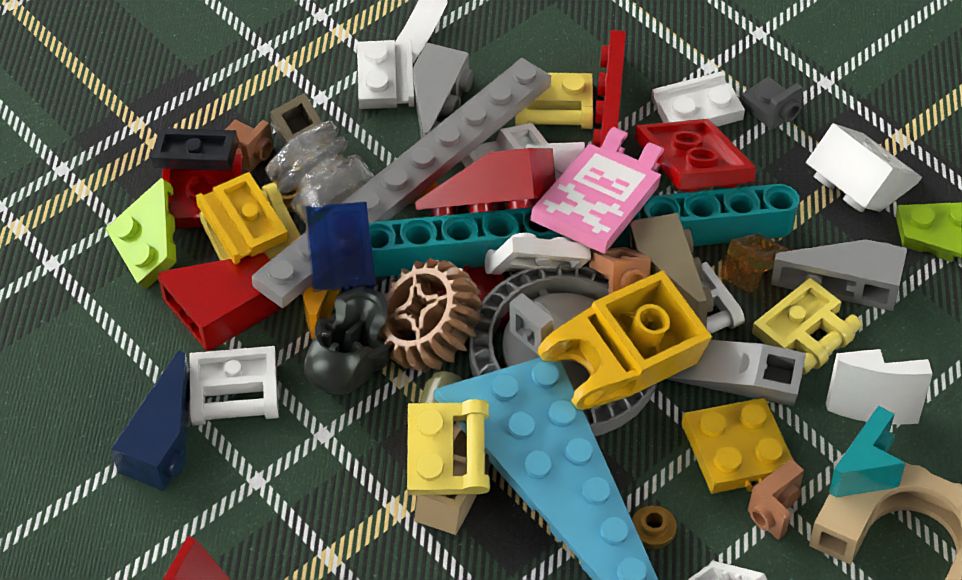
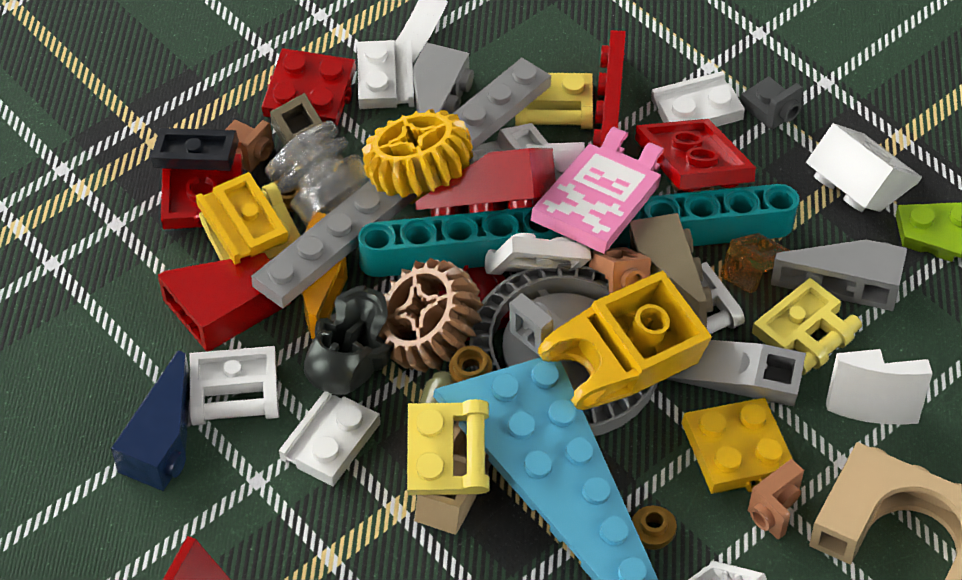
wing [105,178,177,289] -> none
clear blue plate [304,202,376,292] -> none
teal slope [829,405,905,497] -> none
none -> red plate [261,48,356,128]
none -> white plate [279,391,380,487]
none -> yellow gear [362,109,474,198]
none -> pearl gold plate [449,346,493,383]

